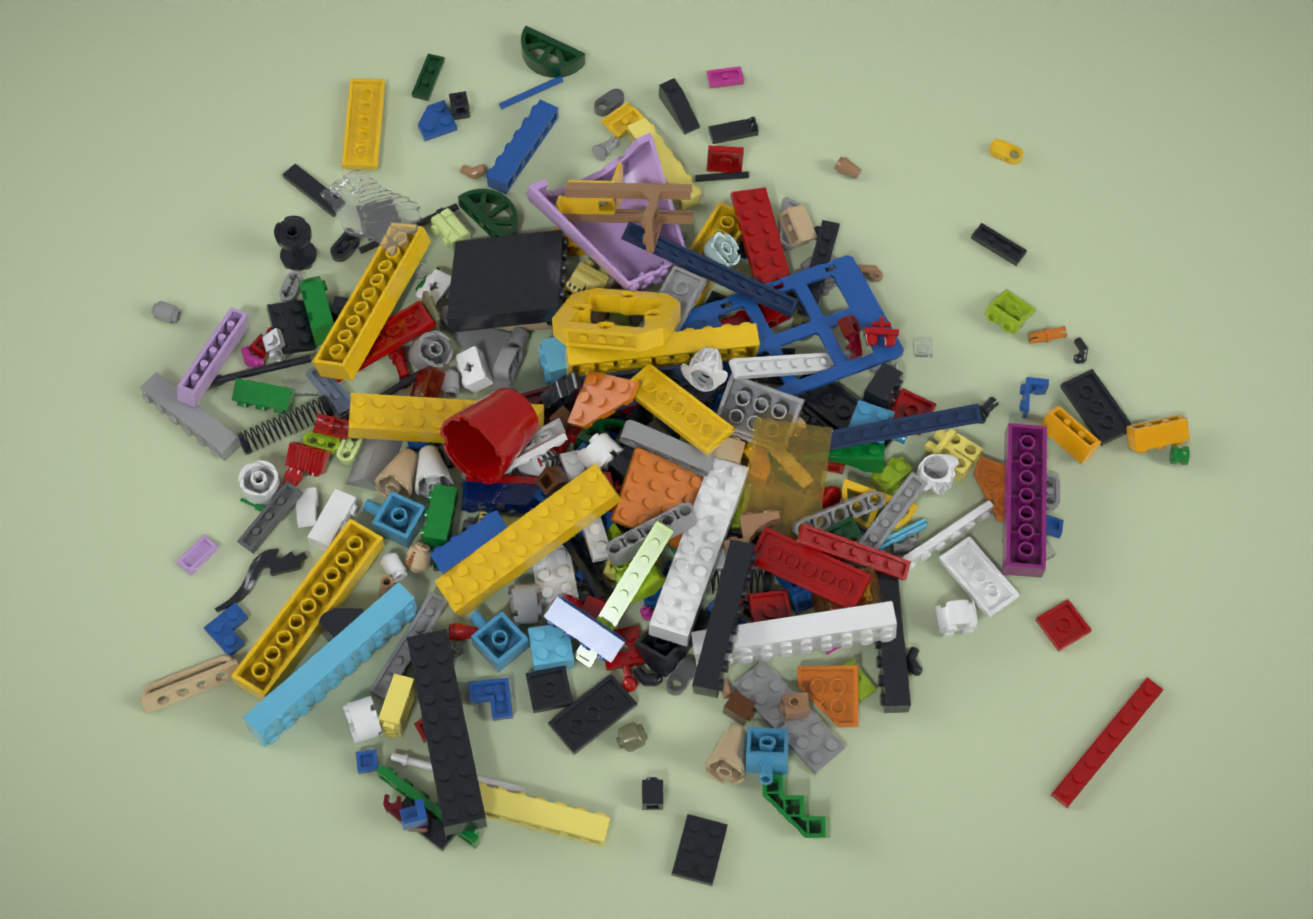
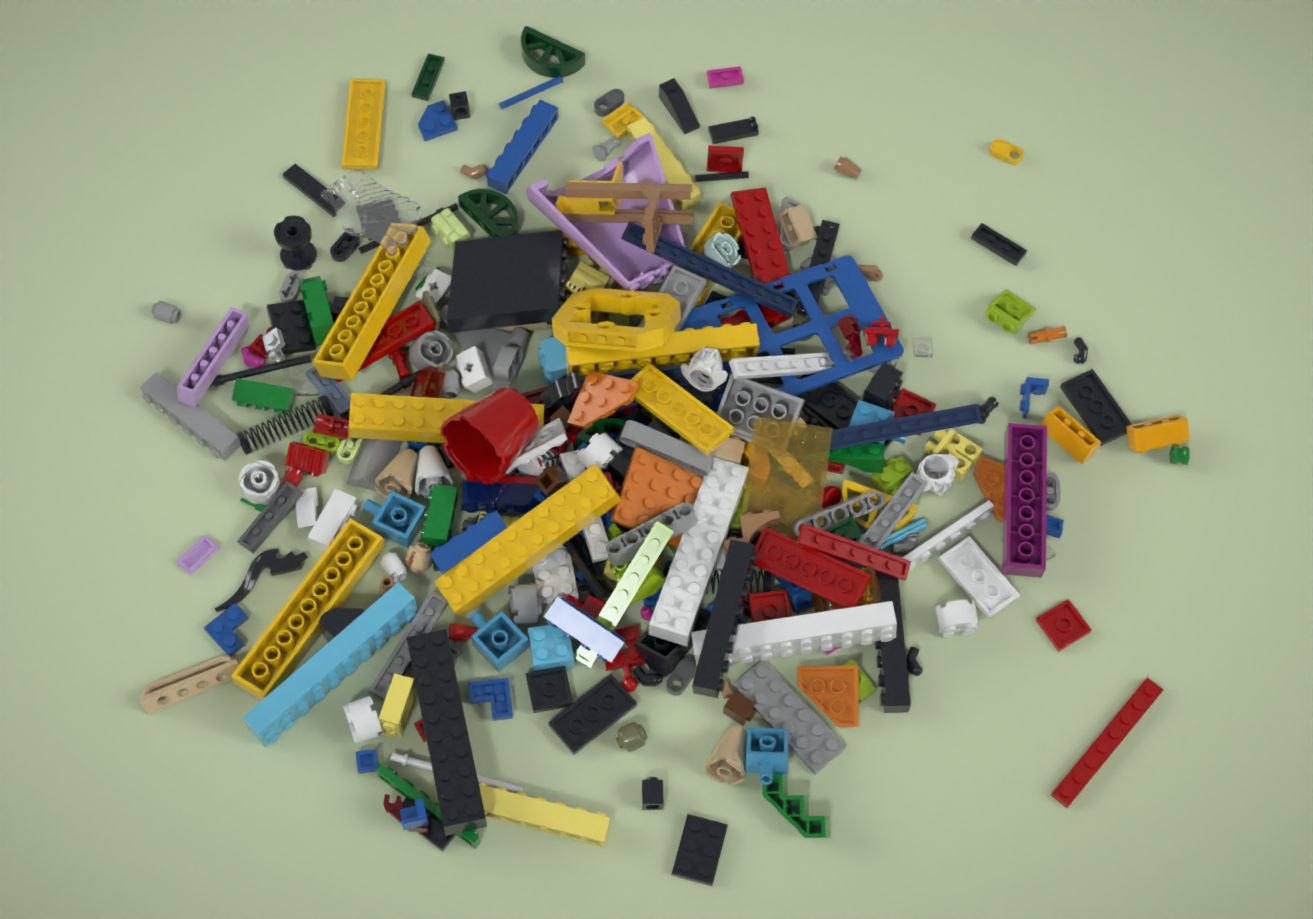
medium nougat brick [778,692,810,721] -> none

